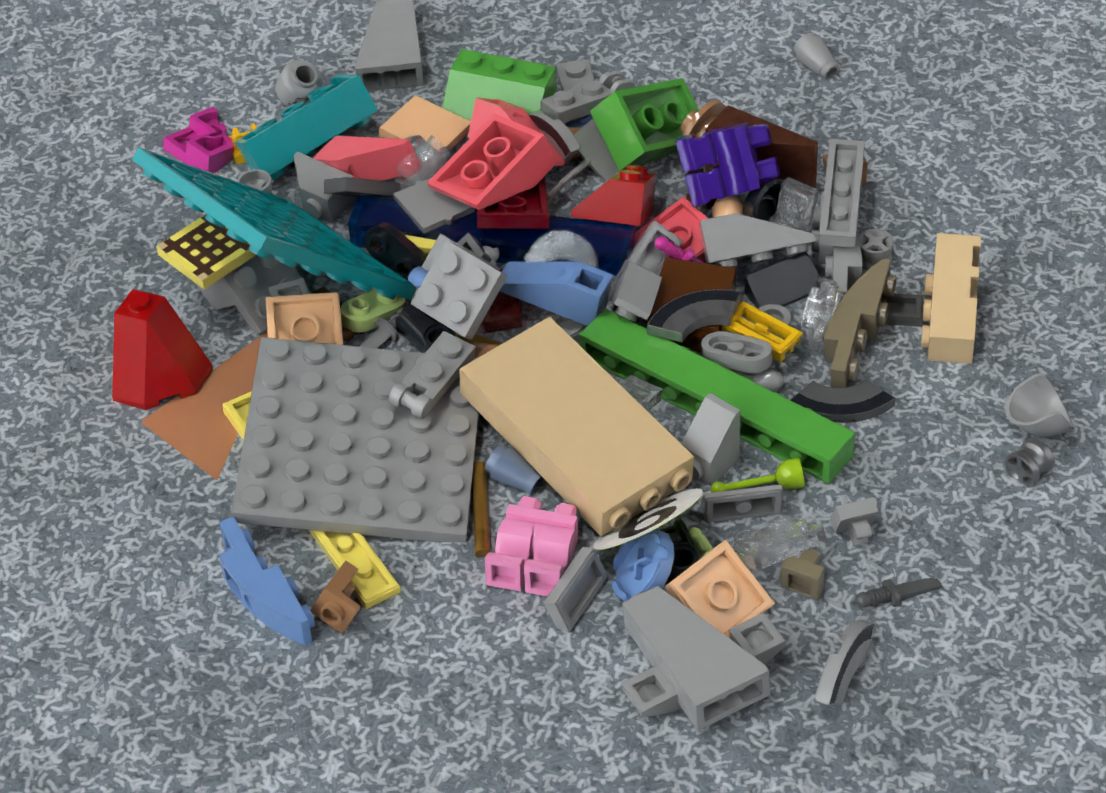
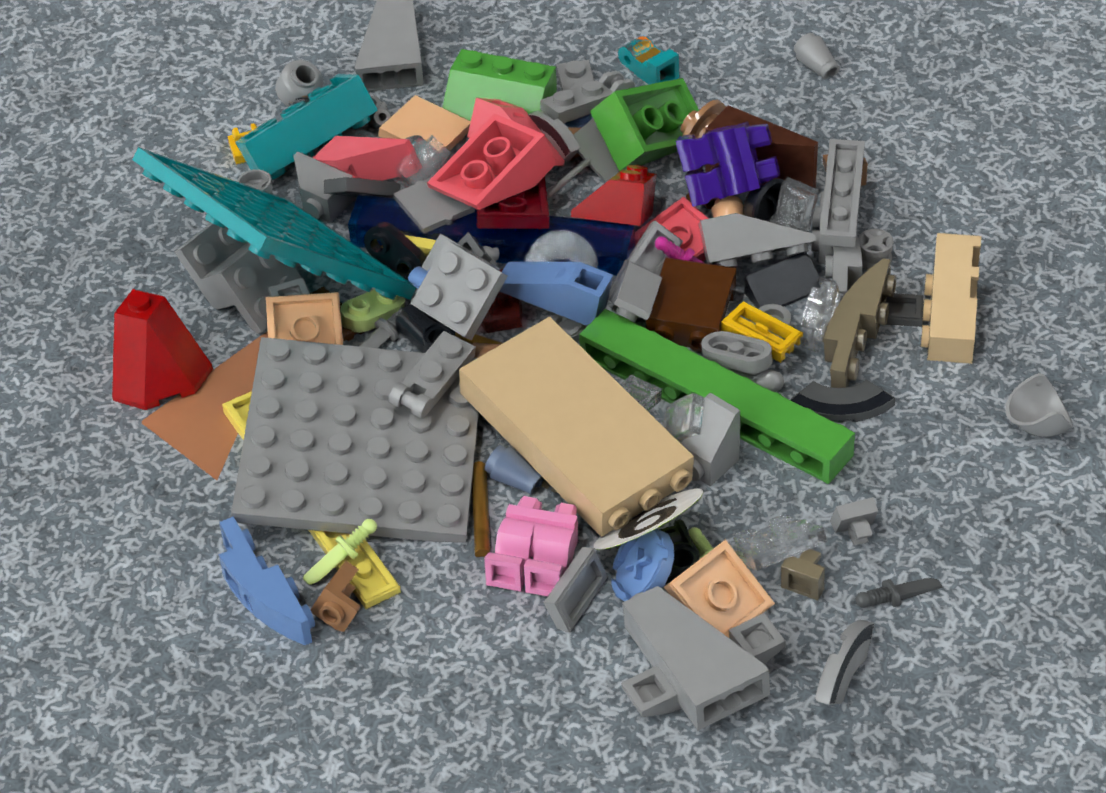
tile [156,214,256,290] -> none
dark pink slope [163,106,235,173] -> none
flat silver tile [647,289,741,342] -> none
light grey slope [701,484,783,522] -> none
lime hinge [710,457,805,493] -> none
flat silver wheel [1005,438,1055,487] -> none
none -> yellowish green piece [303,519,377,585]
none -> light grey arm [368,96,391,129]
none -> teal leg [618,36,679,85]
none -> clear slope [662,393,705,443]

